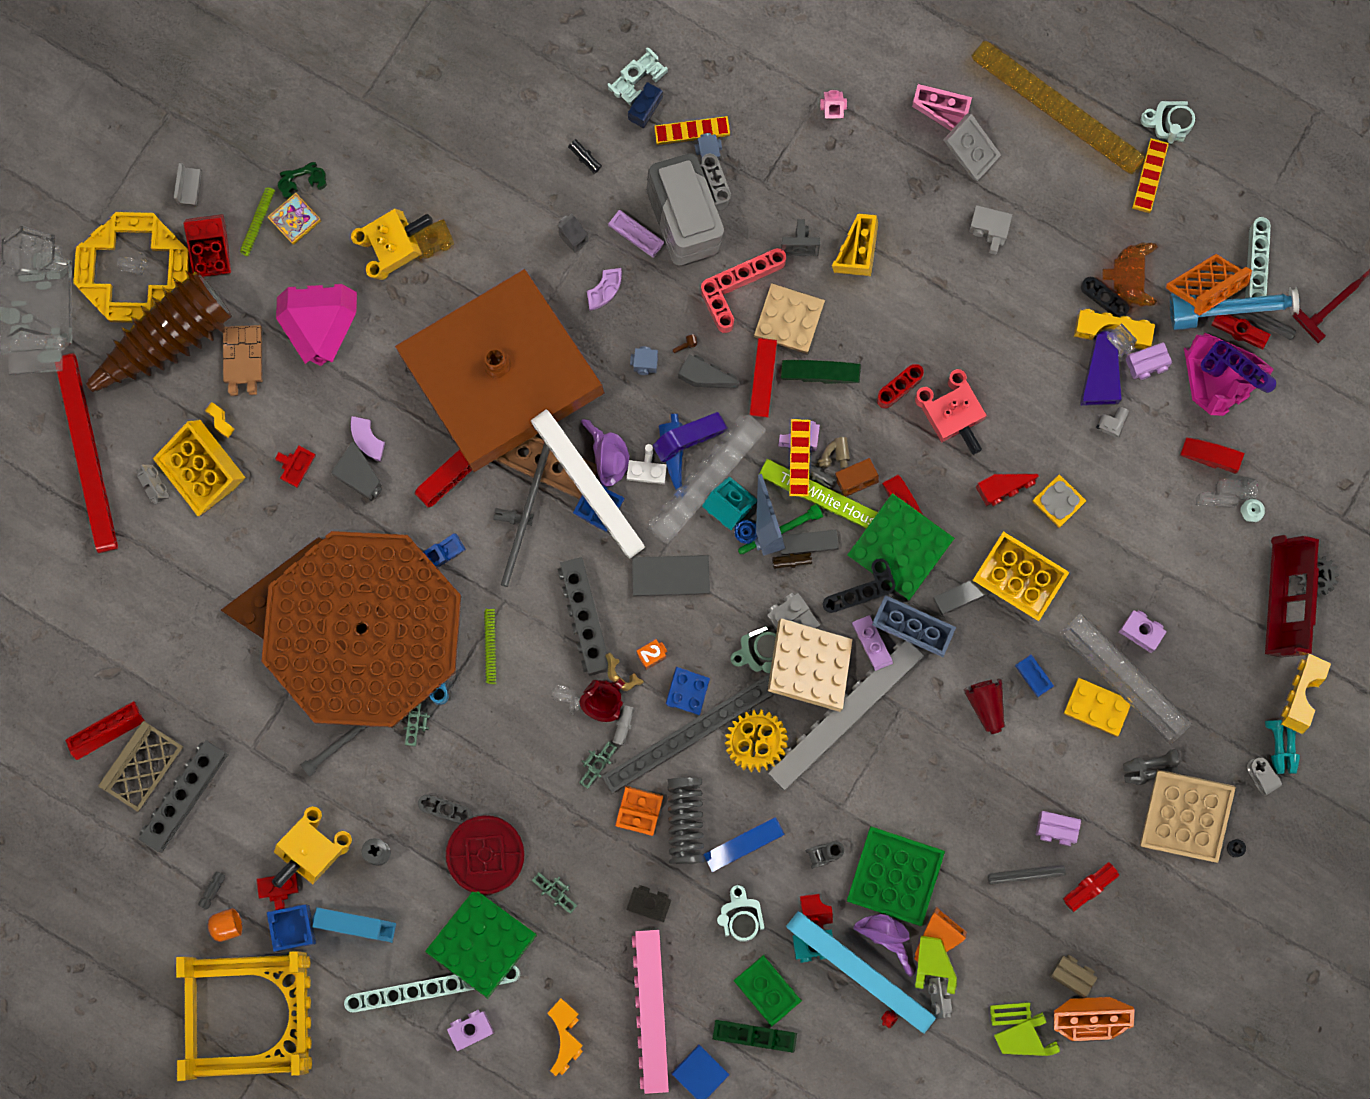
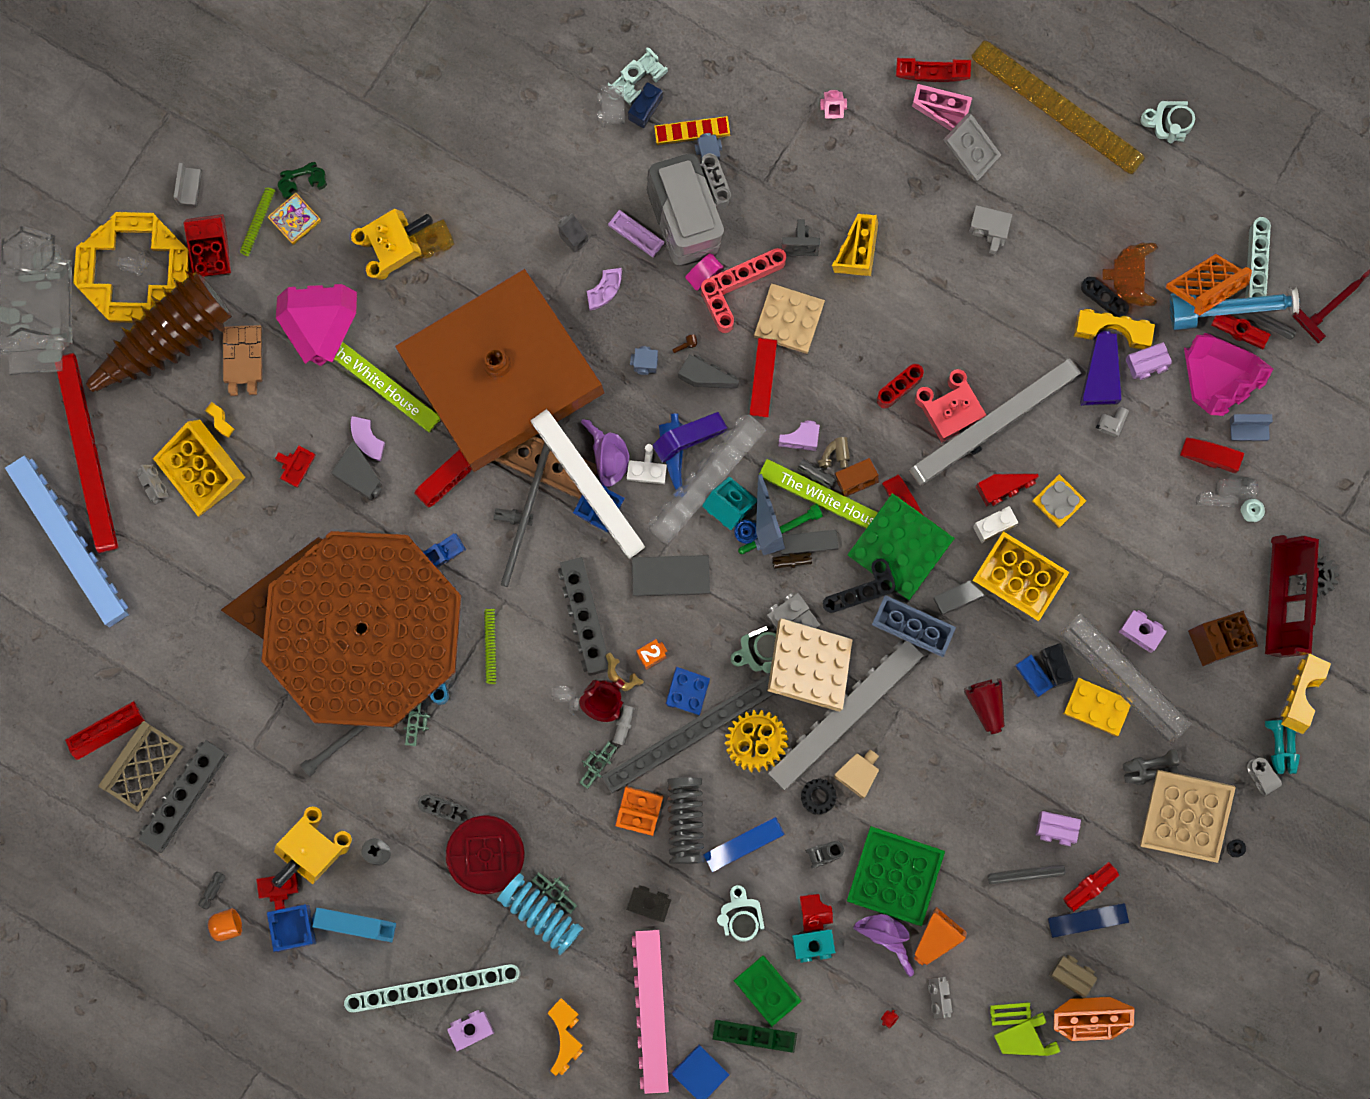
yellow arch [176,951,312,1081] -> none
green plate [425,892,537,999] -> none
black pin [568,139,602,174] -> none
dark green slope [781,360,861,384] -> none
medium azure beam [786,911,936,1034] -> none
tile [789,419,810,496] -> none
lavender plate [852,615,893,671] -> none
lime flag [915,936,957,994] -> none
clear bracket [1106,324,1137,357] -> none
tile [1132,138,1169,213] -> none
dark purple beam [1201,341,1276,393] -> none
none -> light blue brick [5,456,129,628]
none -> lime tile [334,342,440,433]
none -> medium azure piece [497,873,583,955]
none -> clear bracket [597,86,625,127]
none -> dark pink panel [685,253,724,291]
none -> black tyre [801,778,837,815]
none -> tan torso [834,750,879,799]
none -> red slope [896,58,971,82]
none -> light grey beam [909,358,1082,486]
none -> white brick [973,506,1018,543]
none -> black brick [1040,643,1075,688]
none -> dark blue slope [1048,903,1129,938]
none -> reddish brown slope [1188,610,1258,666]
none -> sand blue panel [1230,414,1273,441]

